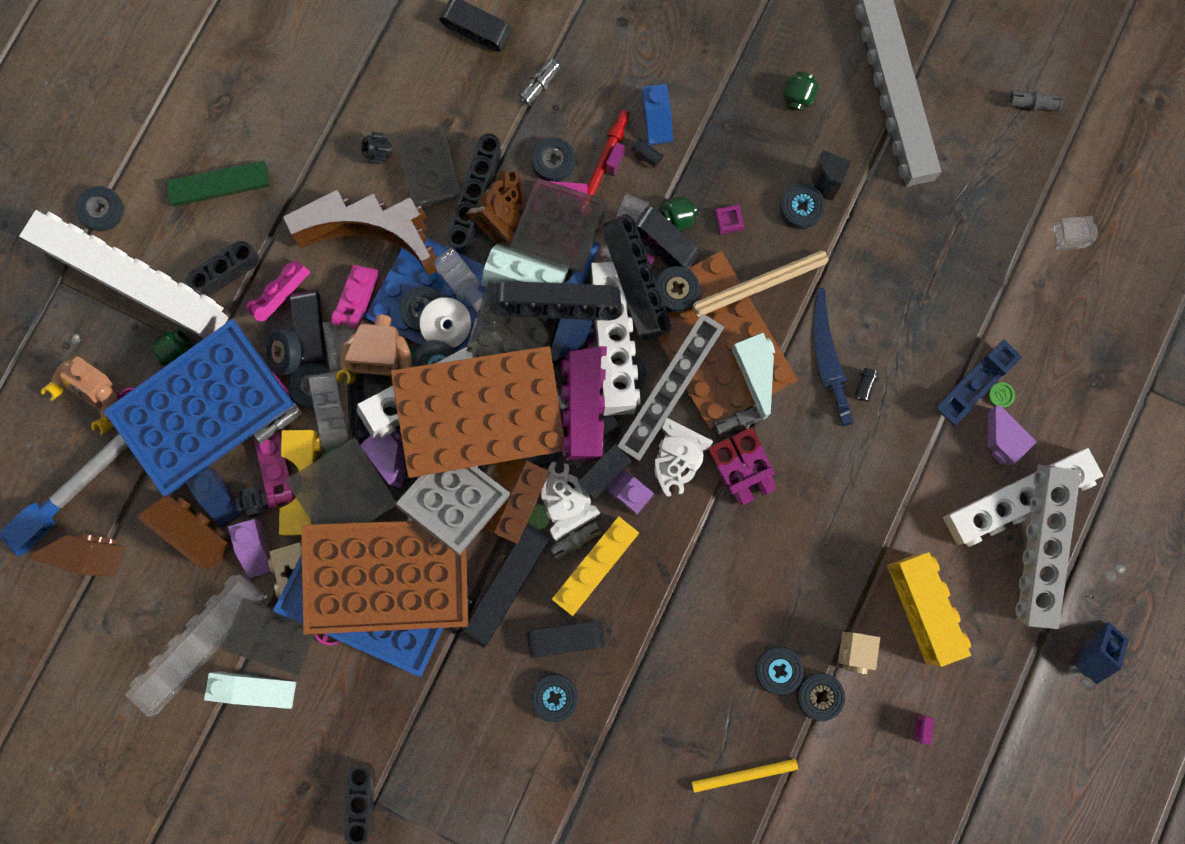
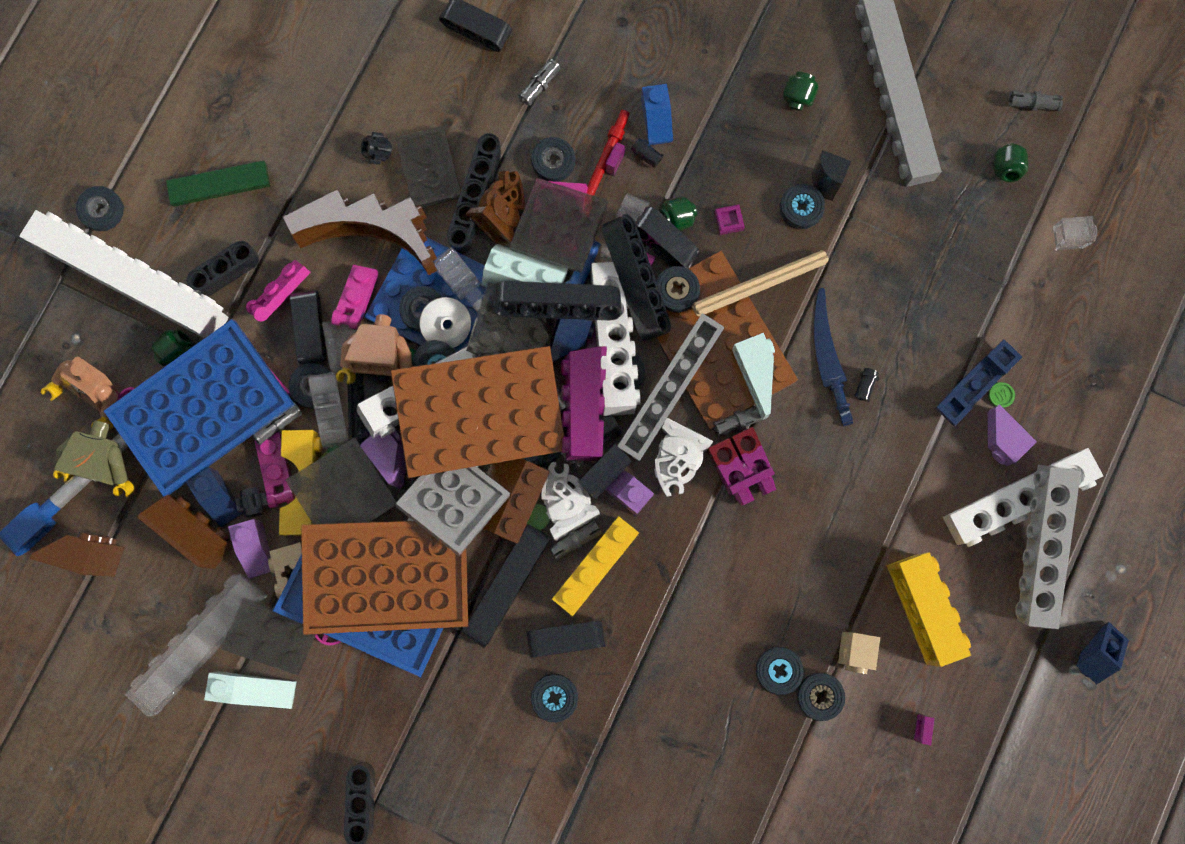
black bush [266,329,301,374] -> none
yellow piece [691,759,798,793] -> none
none -> olive torso [53,420,134,497]
none -> dark green head [994,143,1029,182]

